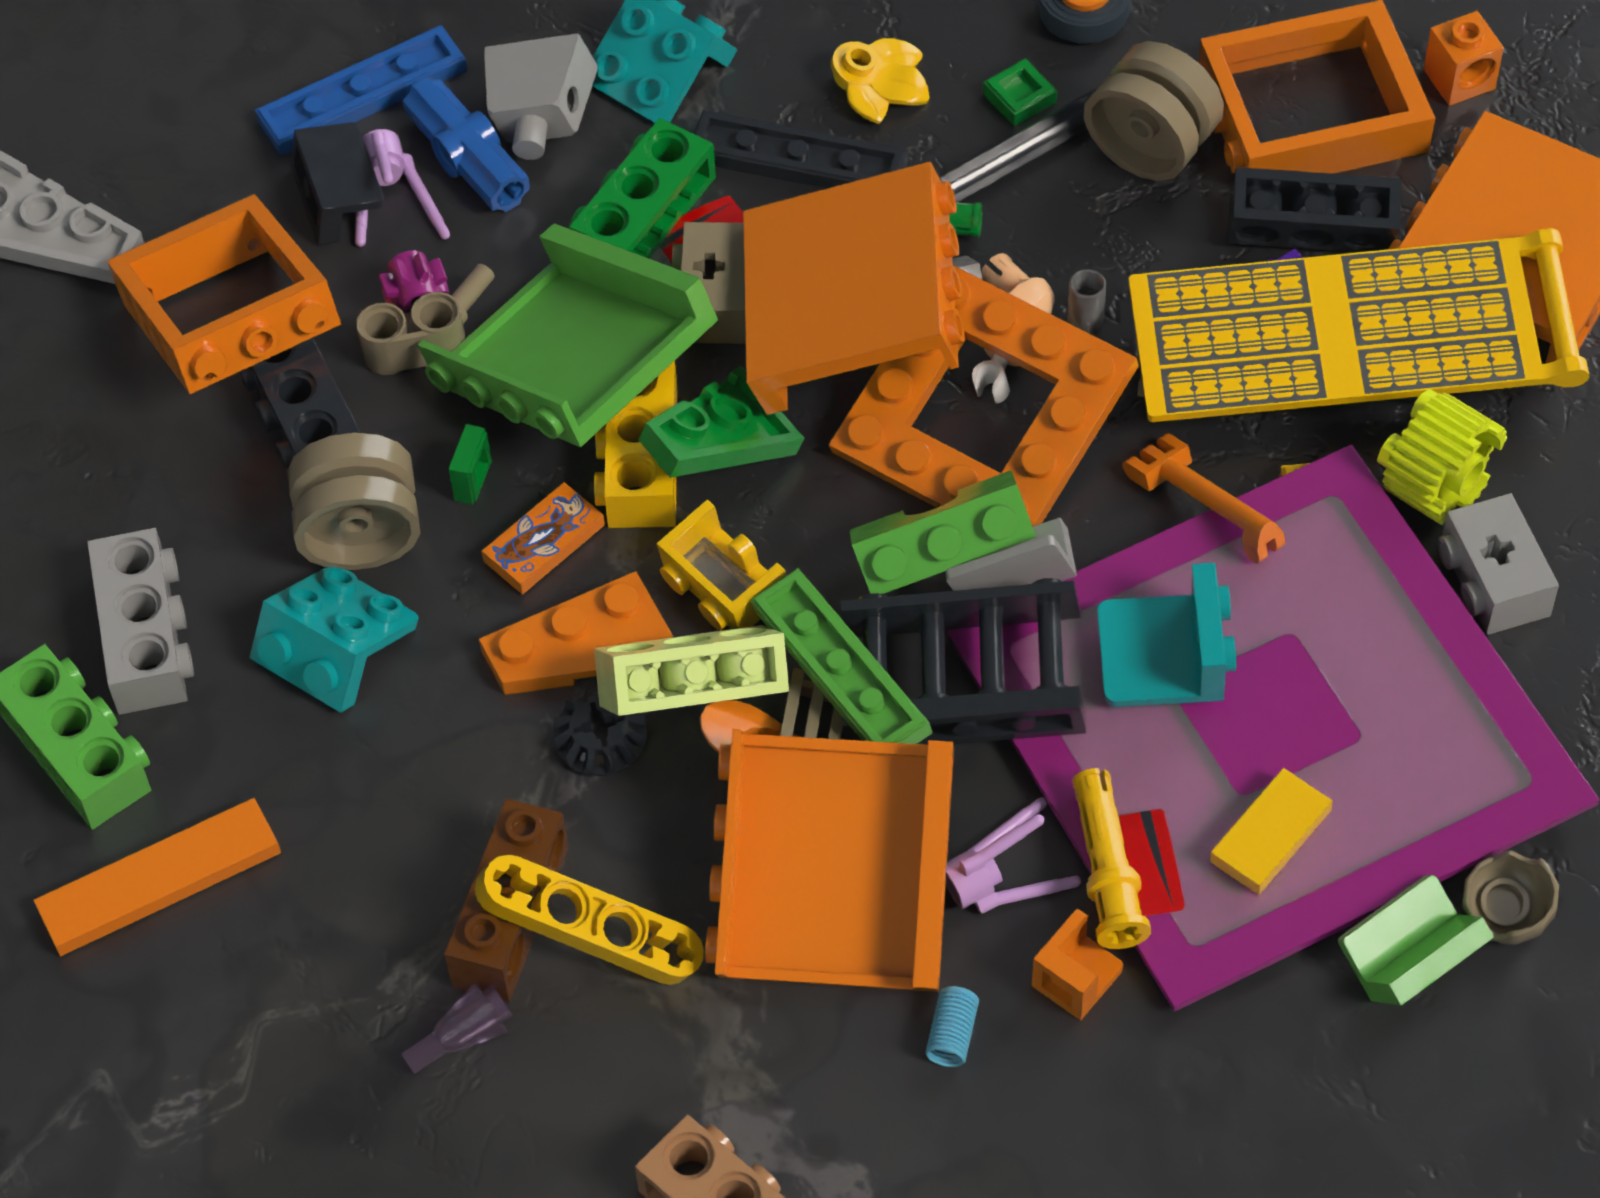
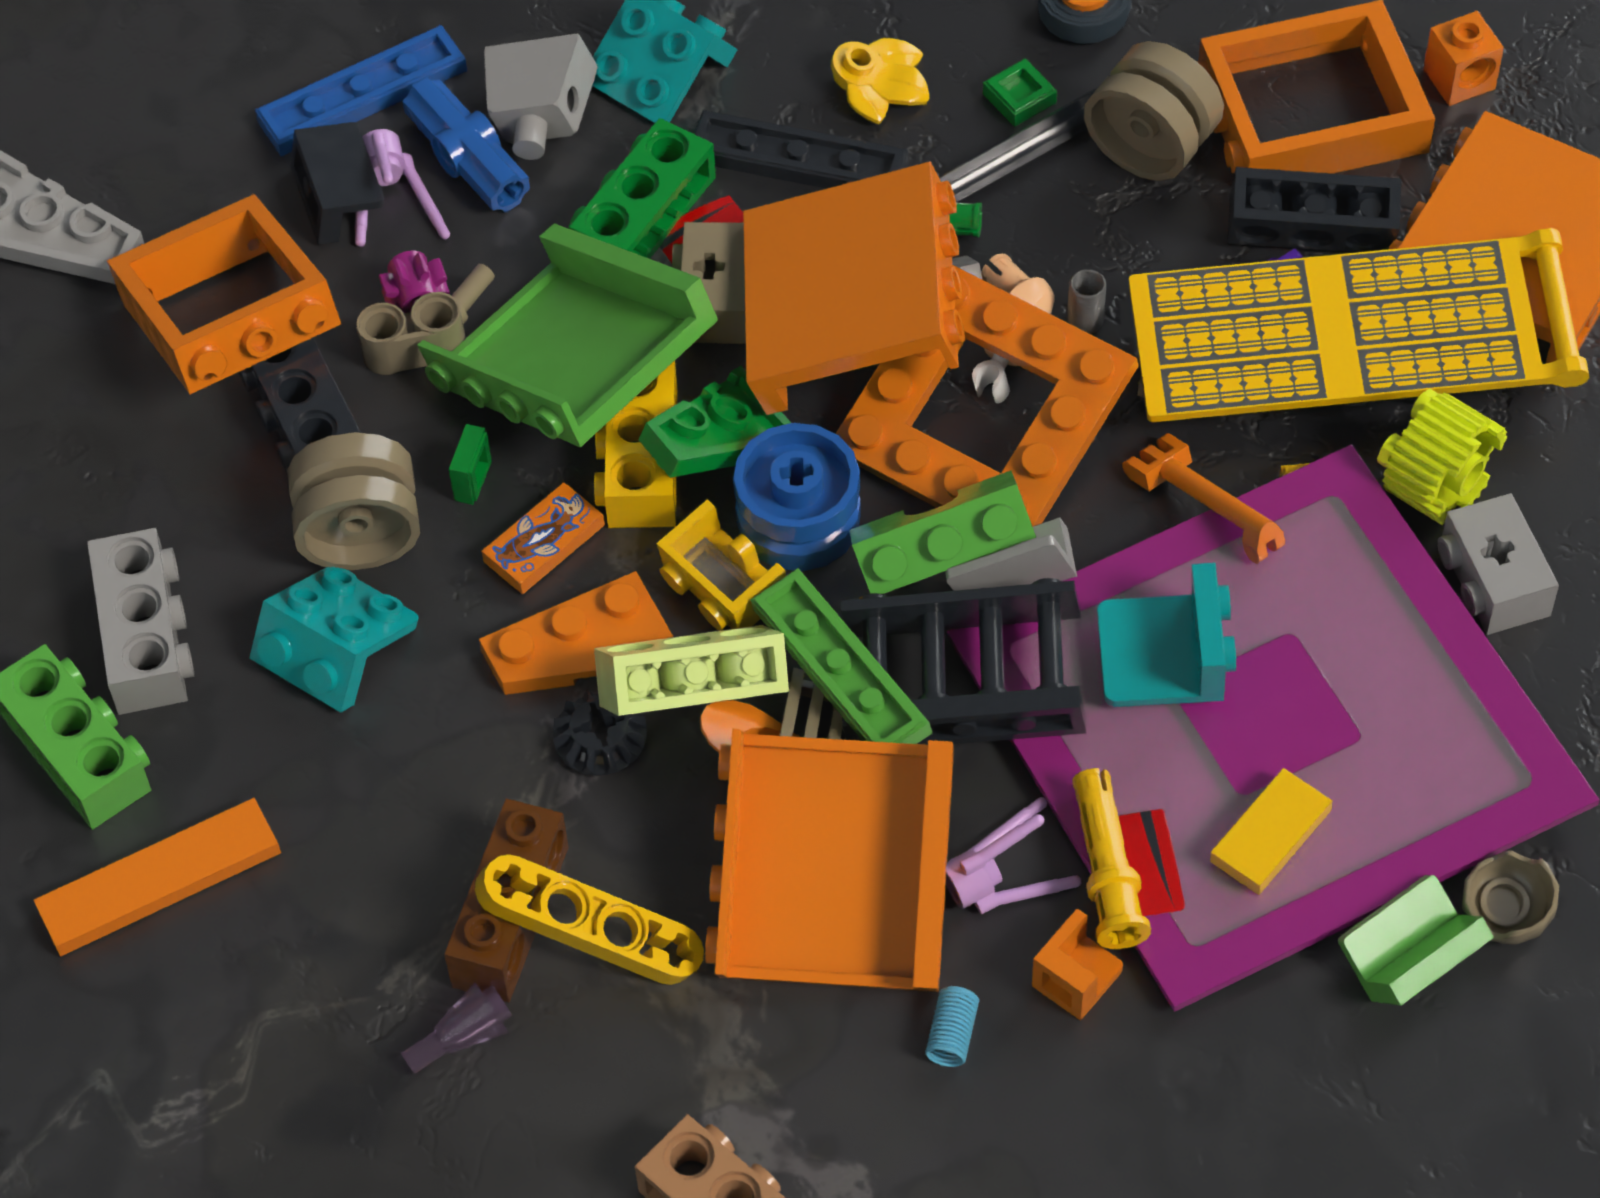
none -> blue wheel [733,423,861,571]

